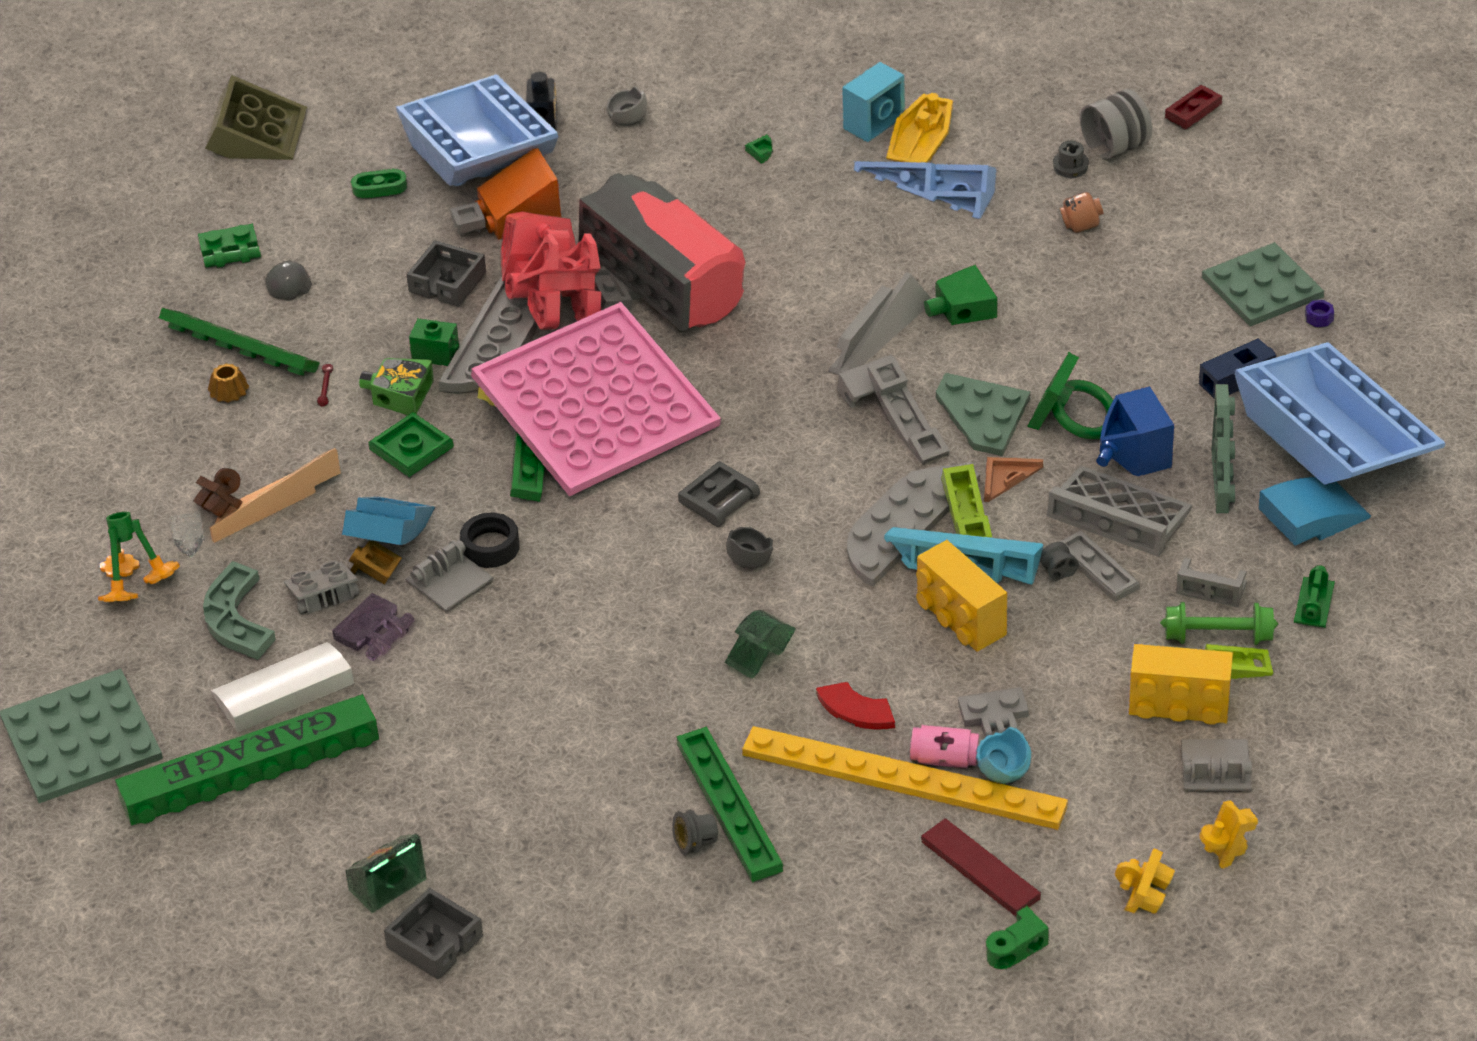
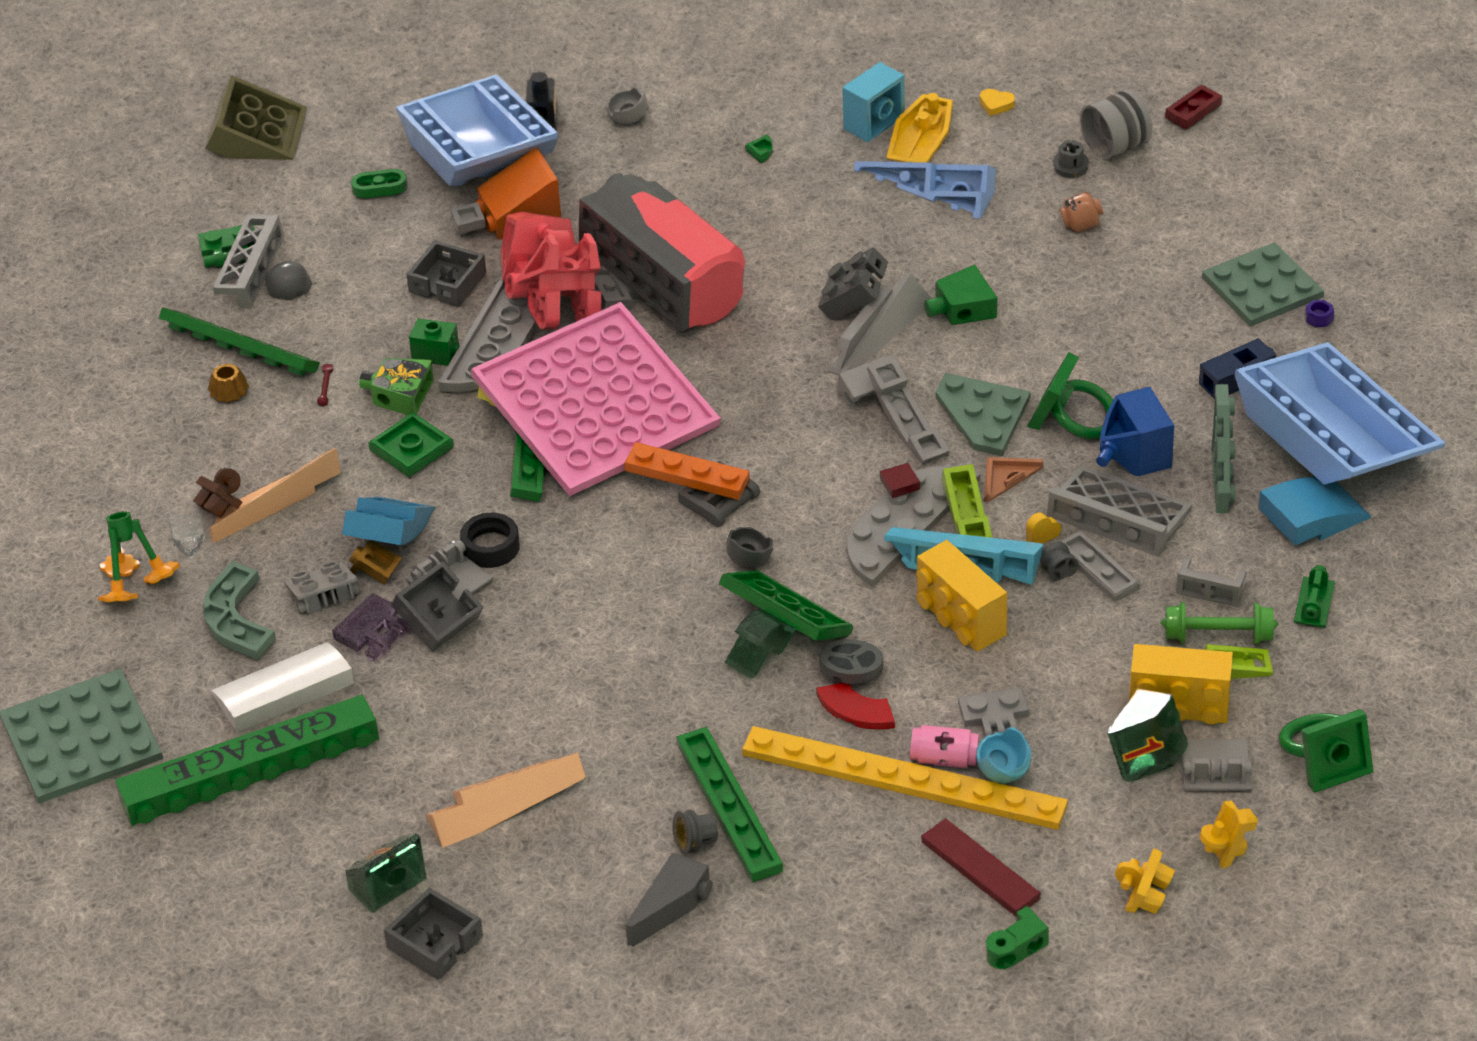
none -> light grey fence [213,215,284,309]
none -> dark grey piece [391,561,484,652]
none -> light nougat wedge [425,753,585,848]
none -> orange plate [624,442,750,500]
none -> dark grey slope [625,853,712,947]
none -> green tile [719,570,854,641]
none -> dark grey piece [818,247,888,320]
none -> dark grey tile [819,639,884,684]
none -> dark red tile [880,463,920,498]
none -> yellow tile [980,89,1015,116]
none -> yellow tile [1026,512,1061,544]
none -> clear green slope [1107,690,1188,782]
none -> green tile [1279,709,1374,793]

